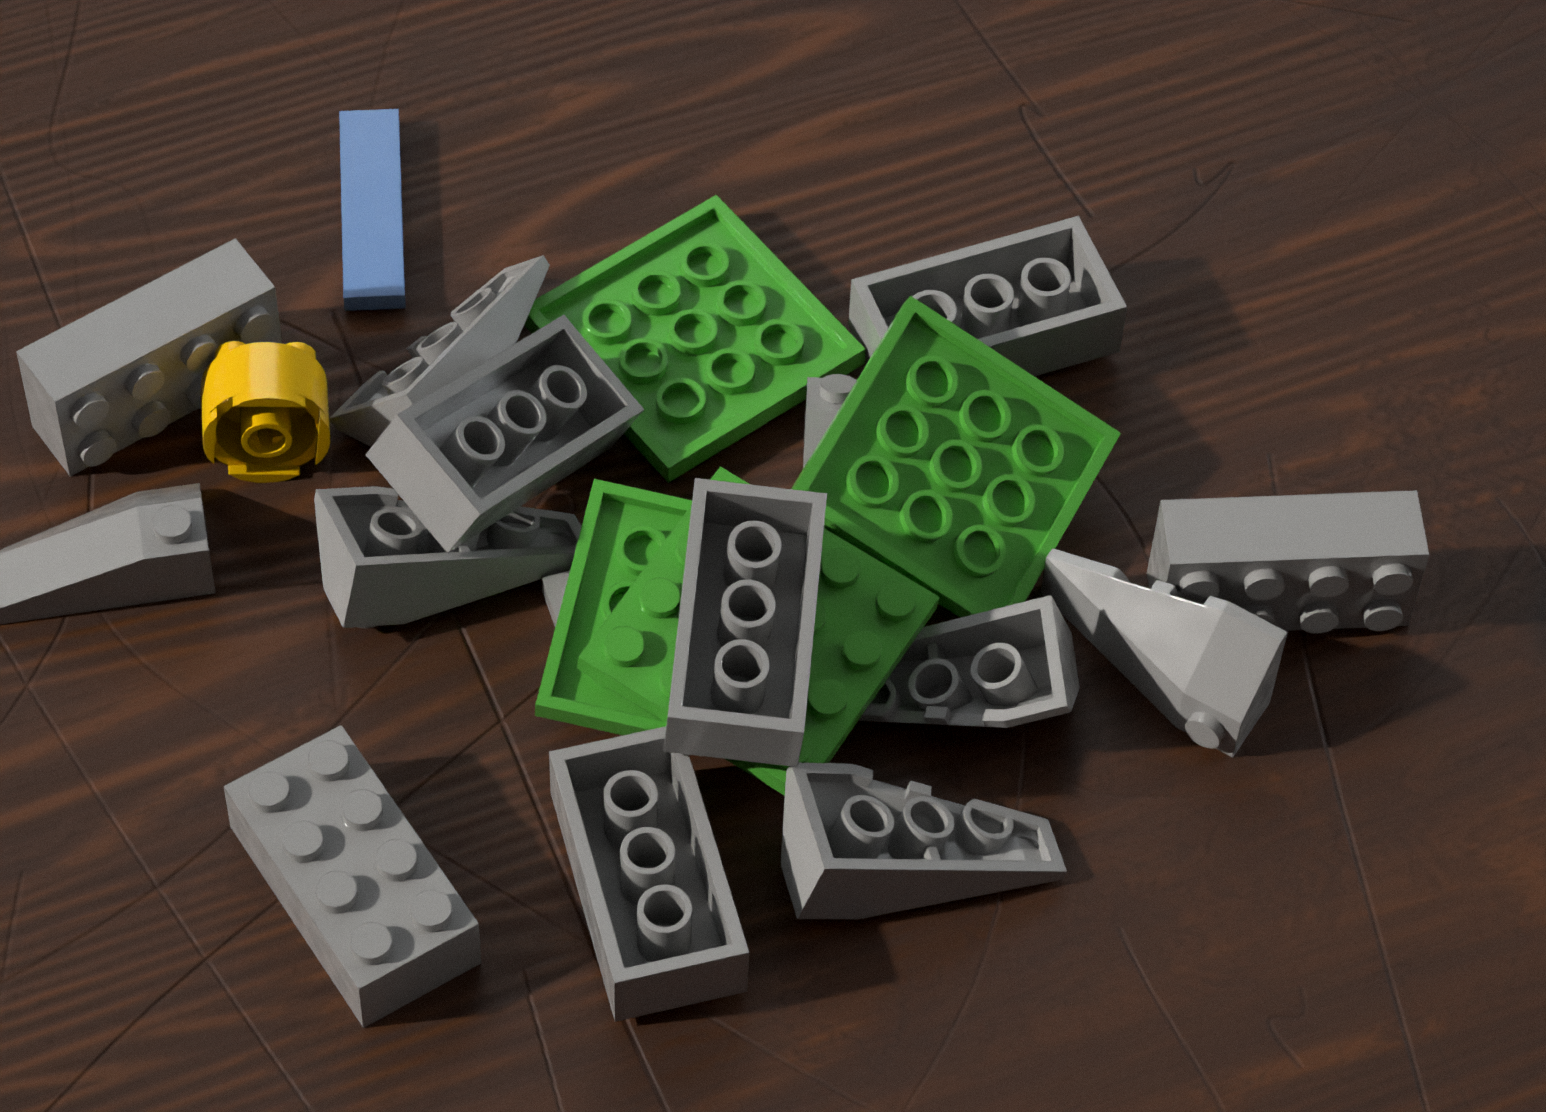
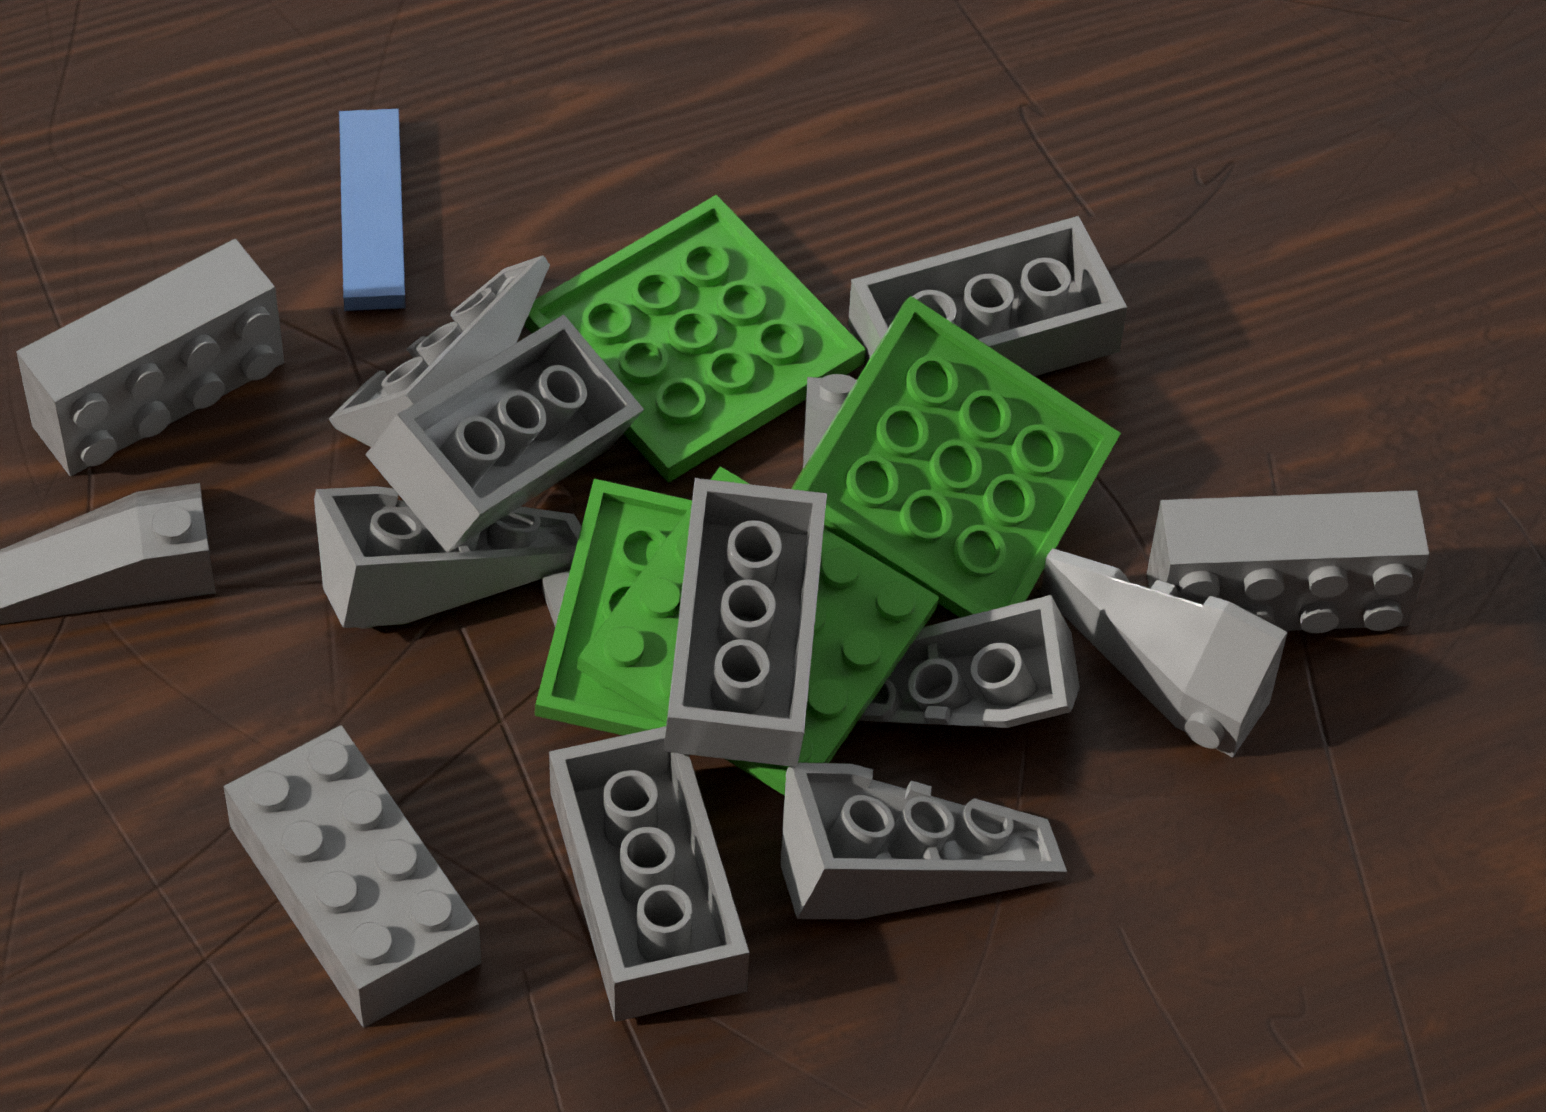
yellow brick [201,341,330,483] -> none

